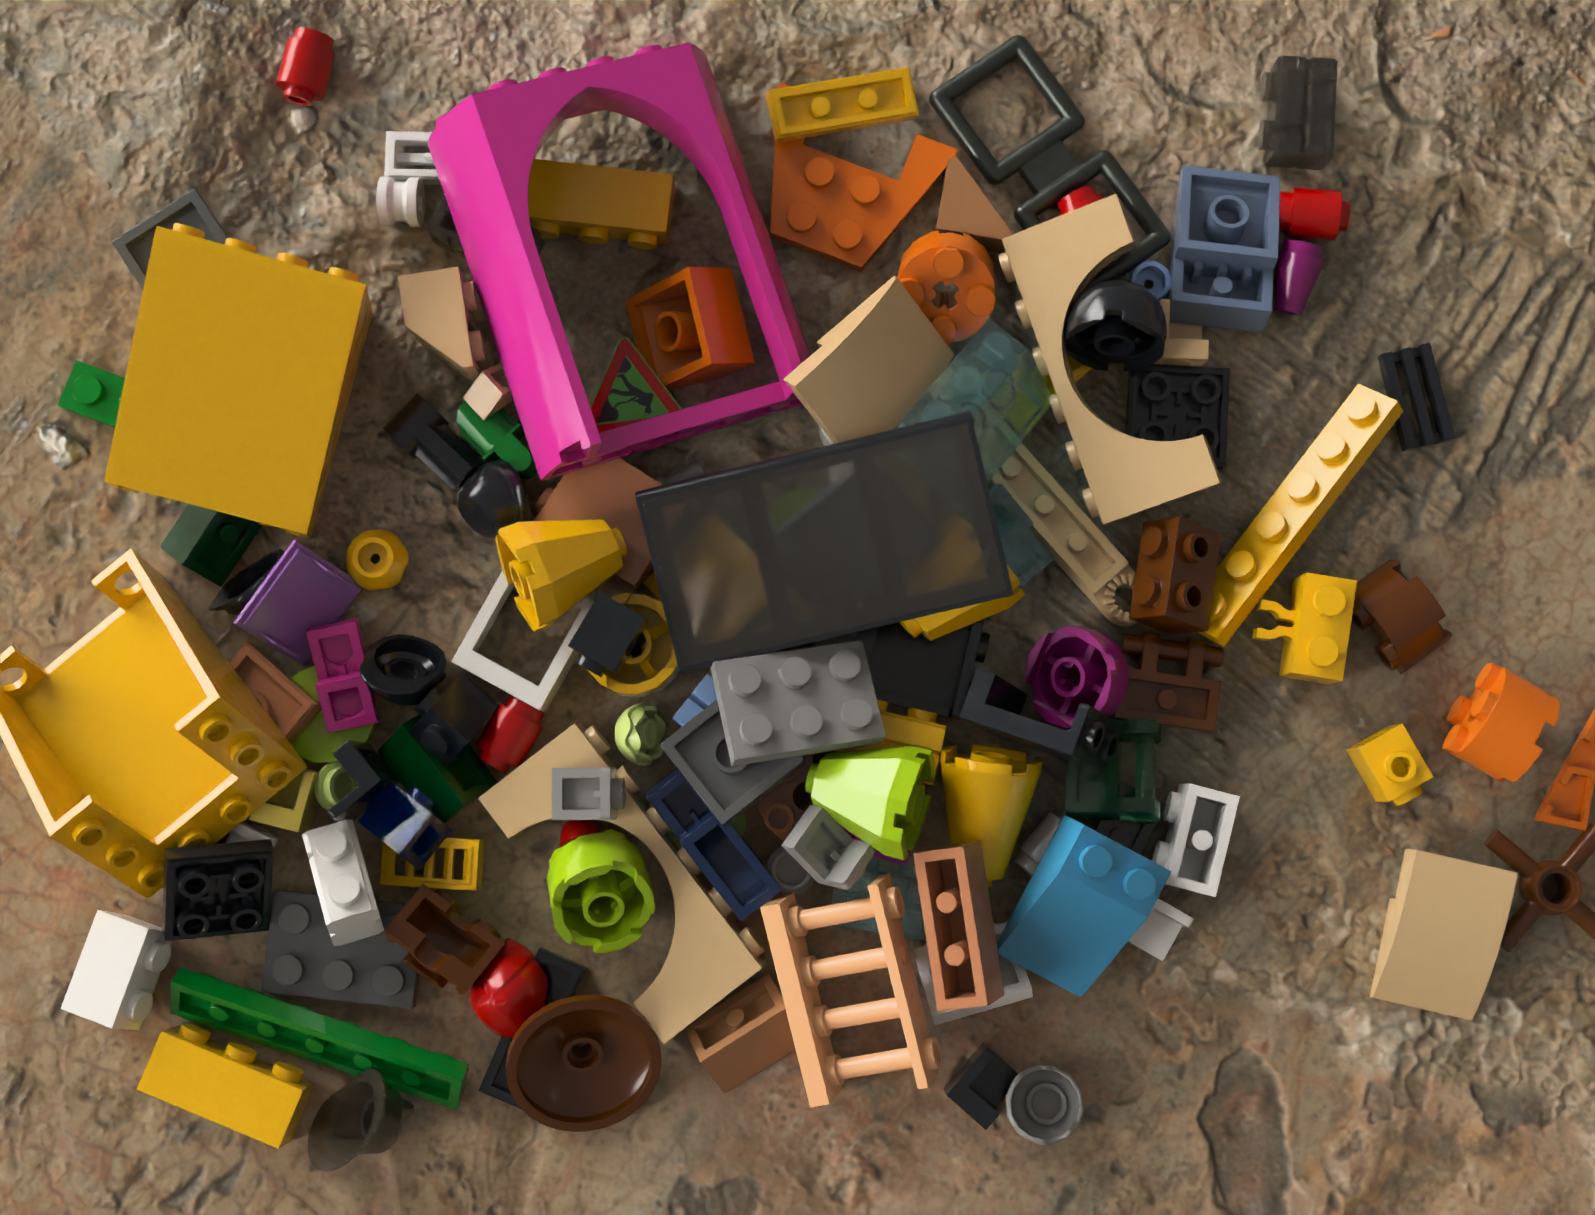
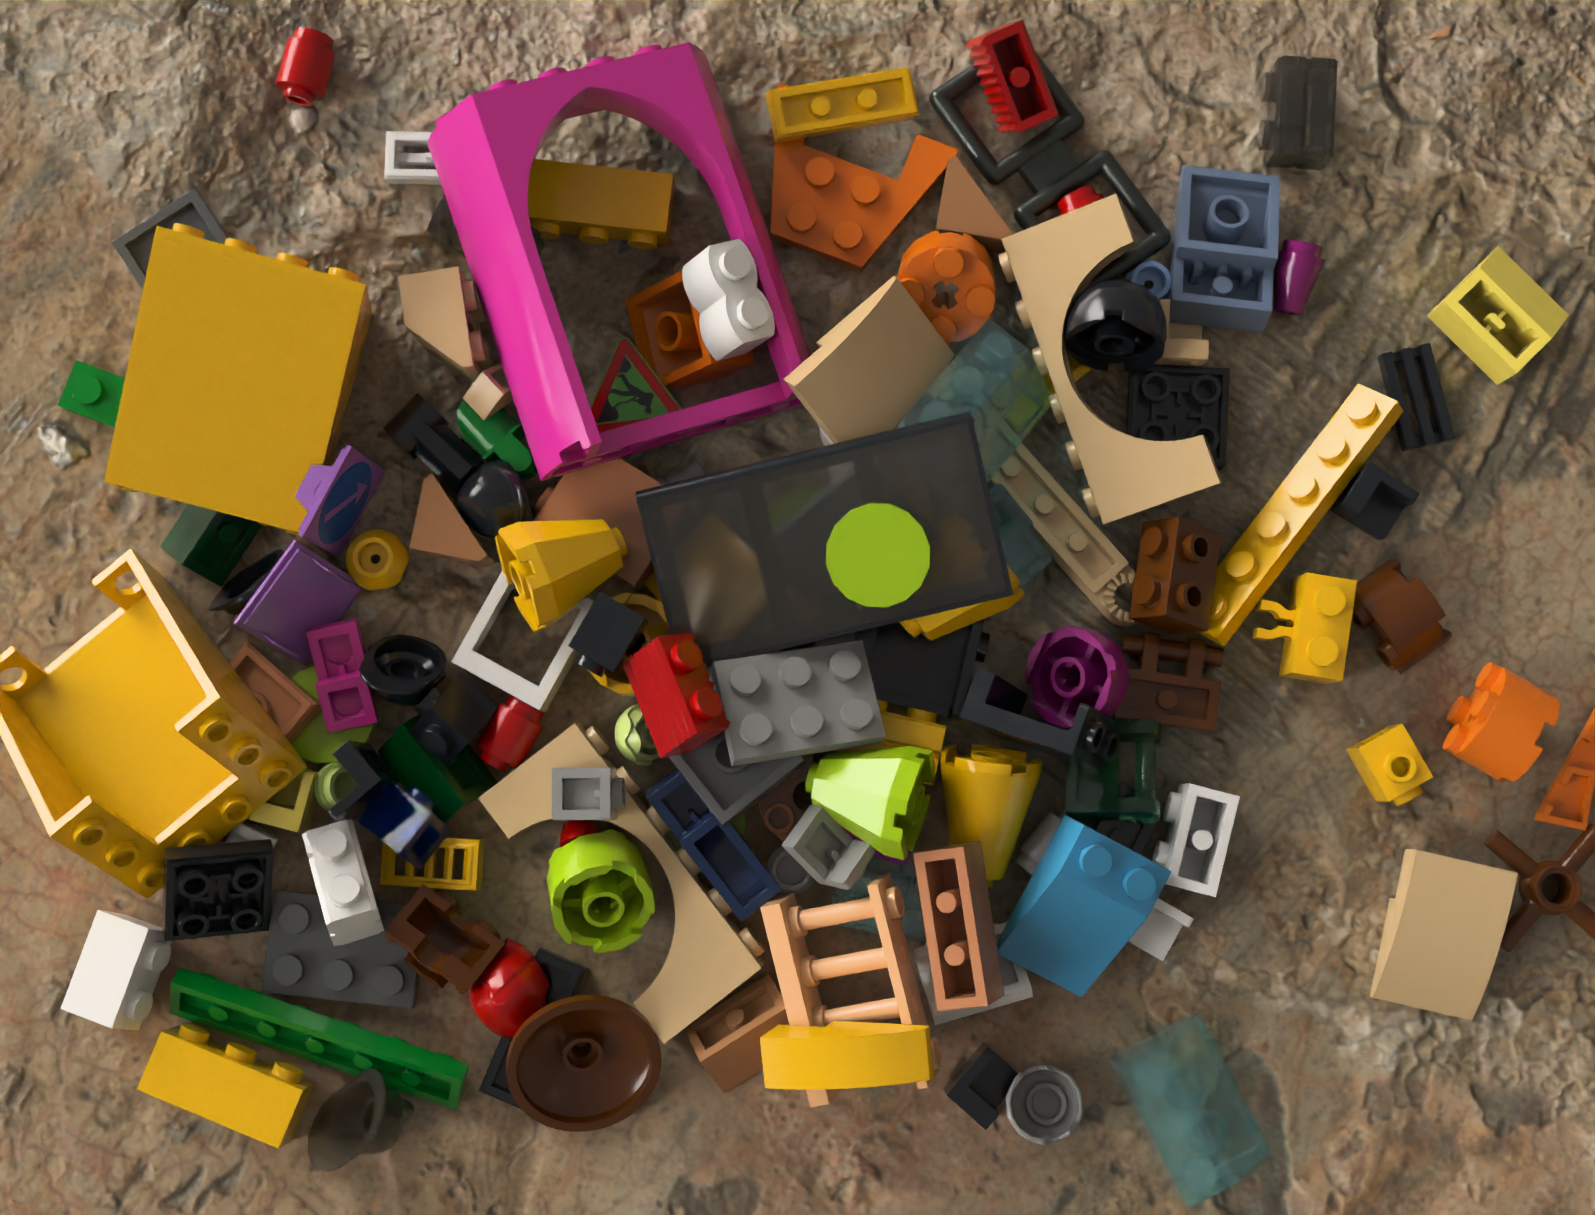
white wheel [376,176,425,227] -> none
red brick [1279,187,1350,241] -> none
none -> piece [295,445,386,557]
none -> medium nougat slope [409,473,495,567]
none -> red brick [622,632,730,759]
none -> white brick [682,239,775,361]
none -> yellow slope [760,1021,934,1090]
none -> lime tile [826,503,930,608]
none -> red brick [965,20,1059,134]
none -> clear light blue slope [1108,1013,1270,1209]
none -> black panel [1331,462,1420,540]
none -> light yellow slope [1427,246,1569,385]

